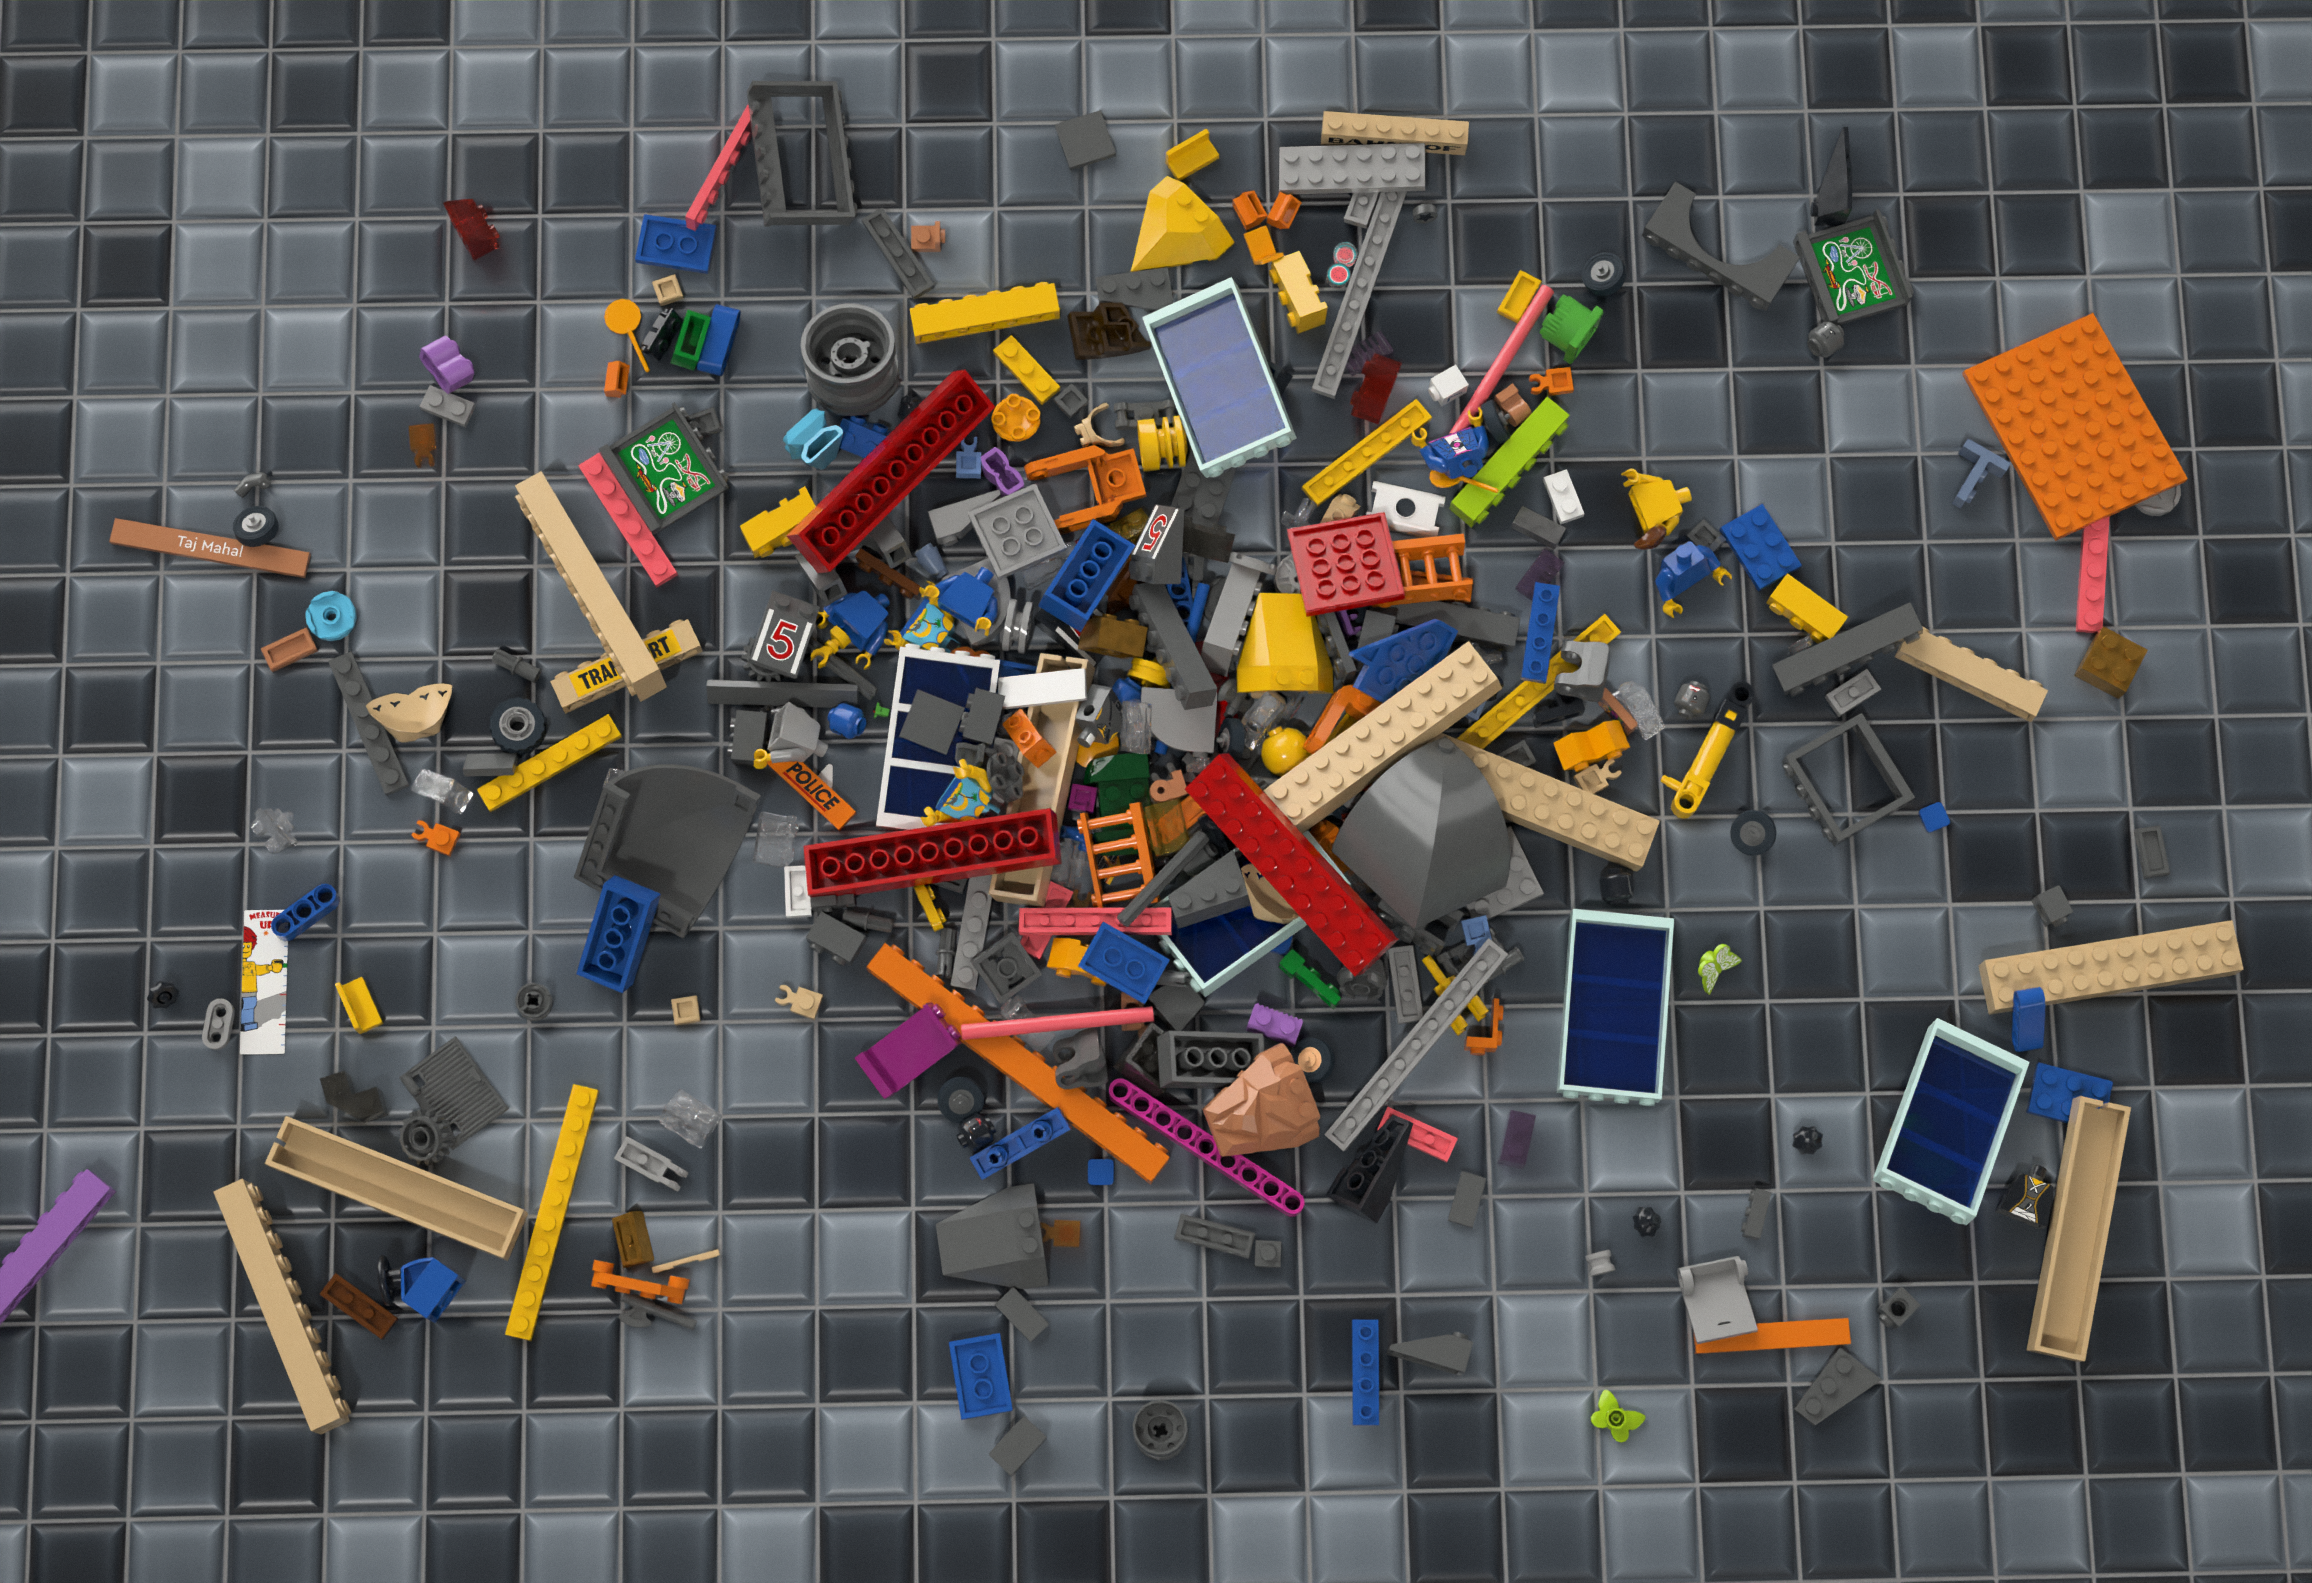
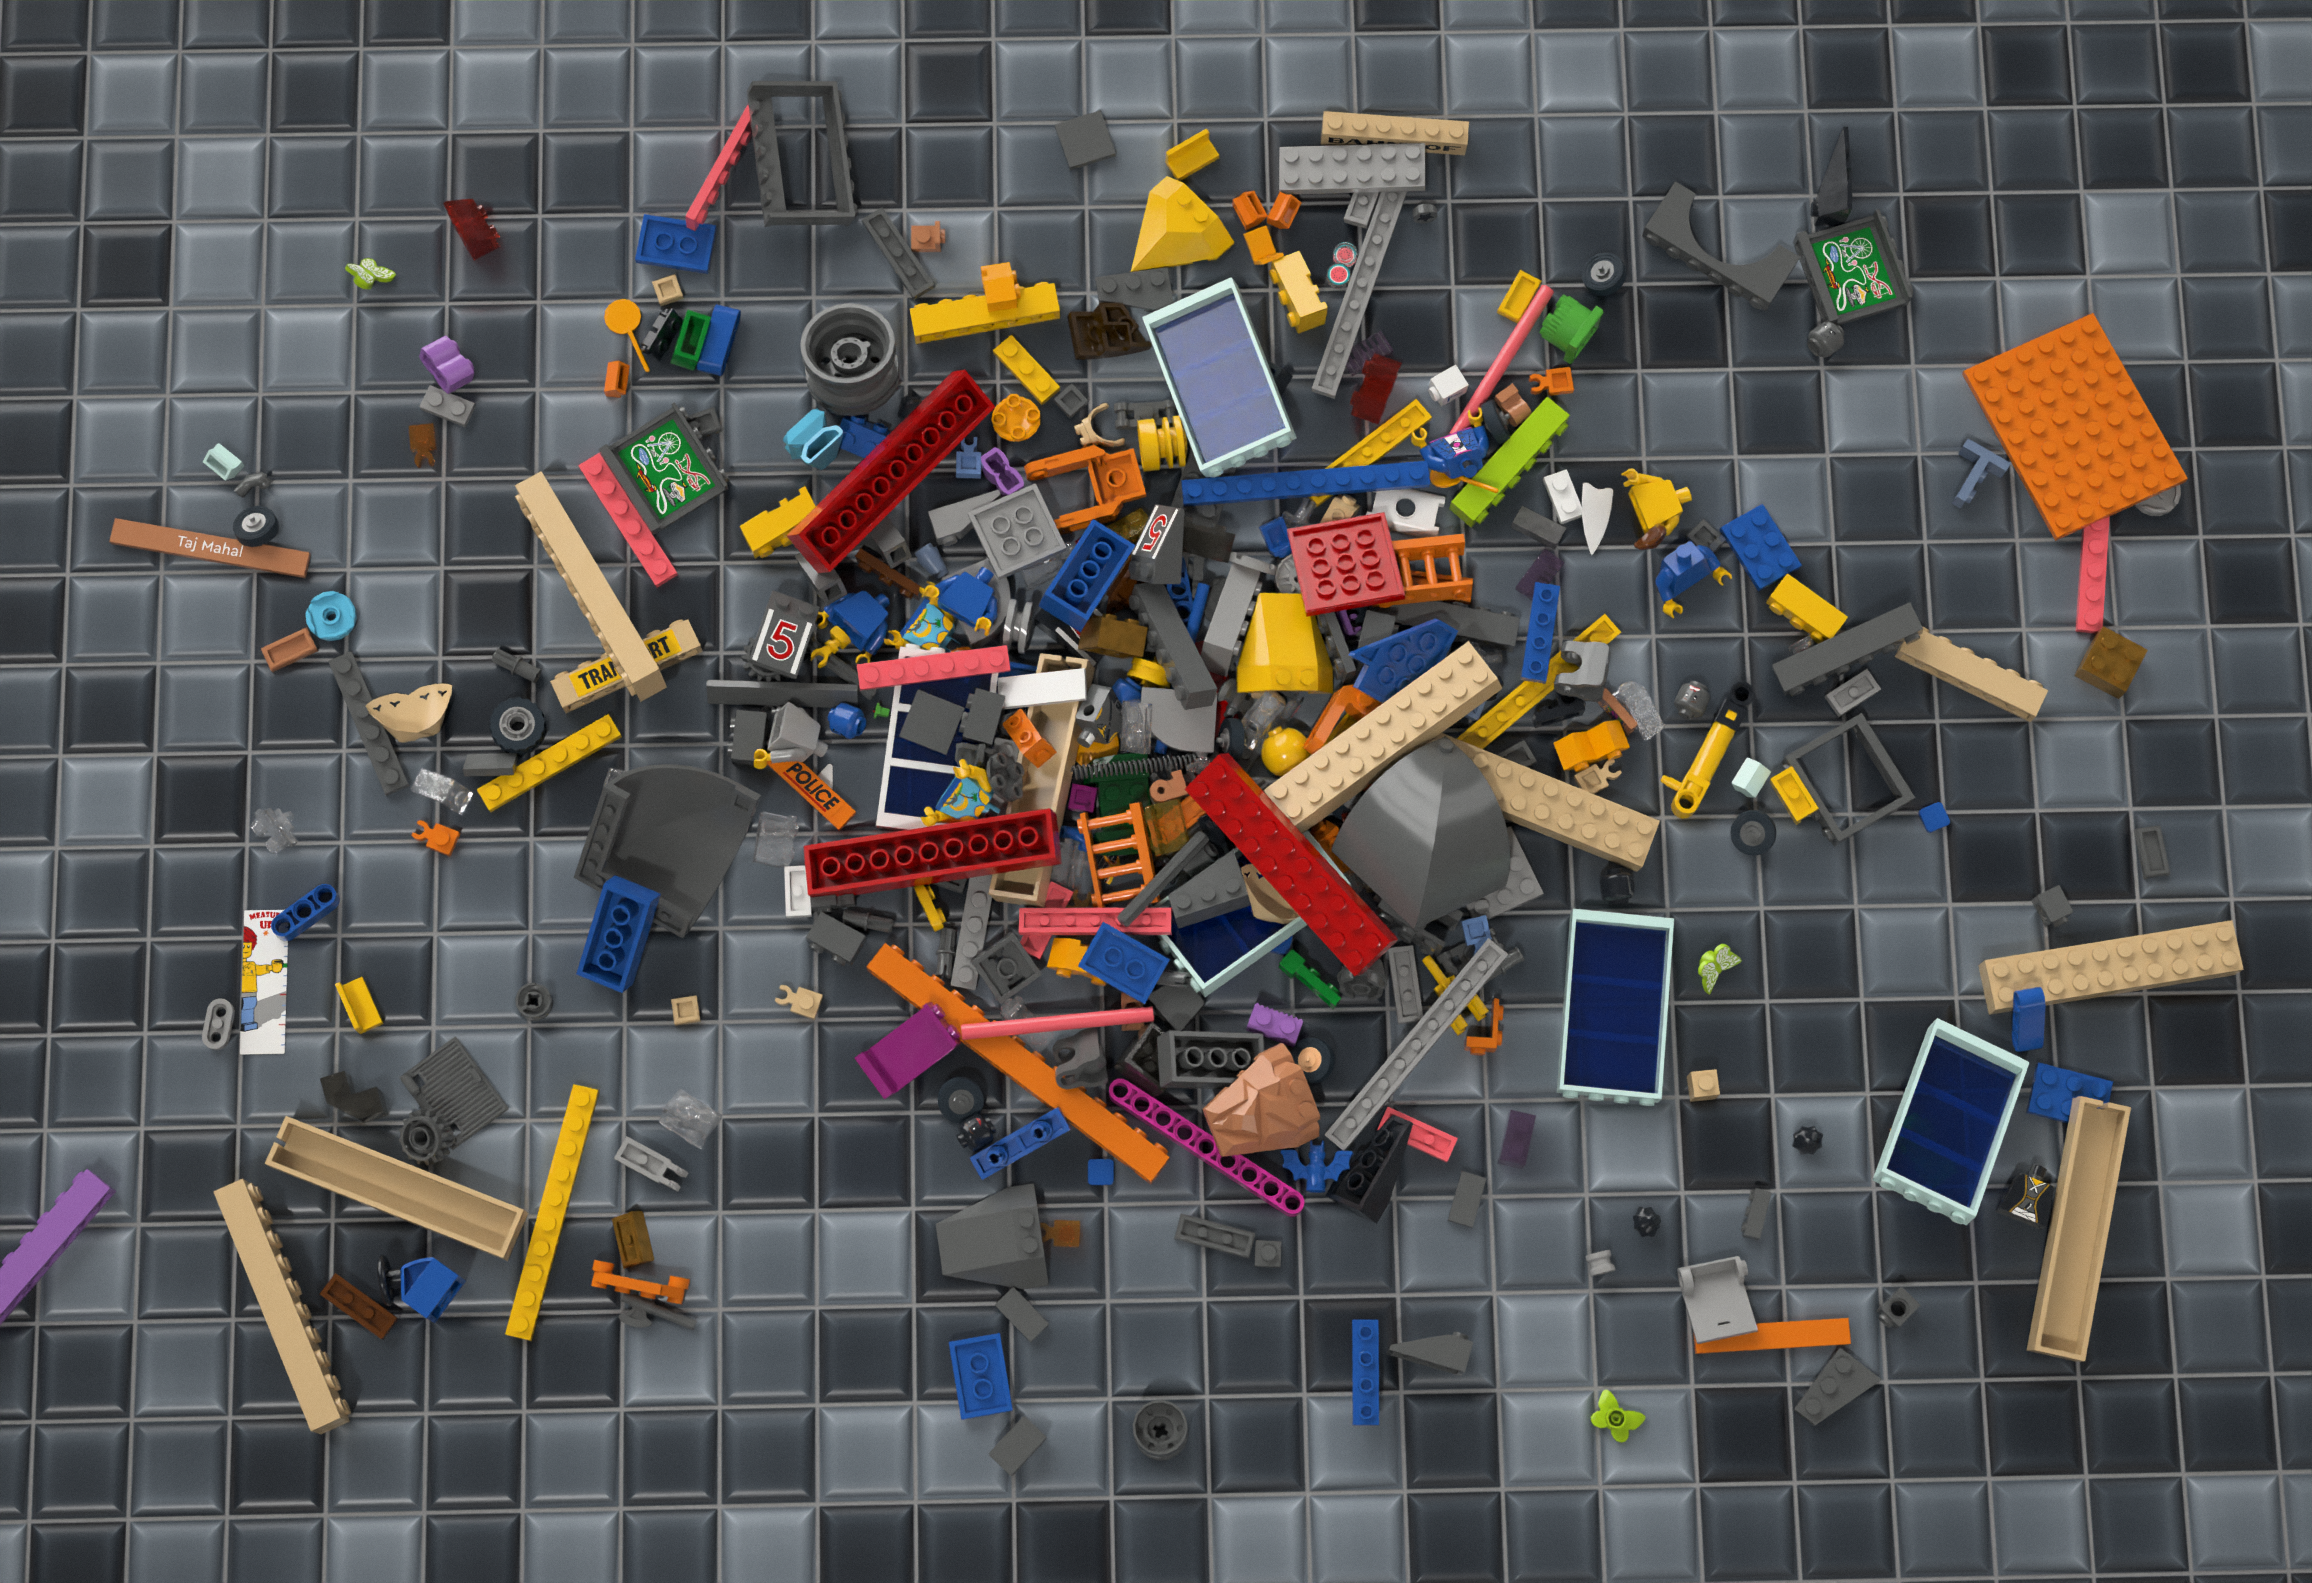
black piece [147,981,179,1009] -> none
tan piece [652,1249,720,1273] -> none
none -> light aqua piece [203,443,245,481]
none -> lime animal [345,258,396,289]
none -> coral plate [857,645,1010,691]
none -> light orange brick [981,262,1021,312]
none -> dark grey piece [1071,754,1197,779]
none -> blue plate [1181,461,1430,507]
none -> blue bracket [1259,517,1291,558]
none -> blue animal [1281,1140,1353,1193]
none -> white sticker [1582,483,1613,555]
none -> tan brick [1687,1069,1720,1102]
none -> light aqua piece [1732,757,1771,798]
none -> yellow panel [1770,766,1819,825]

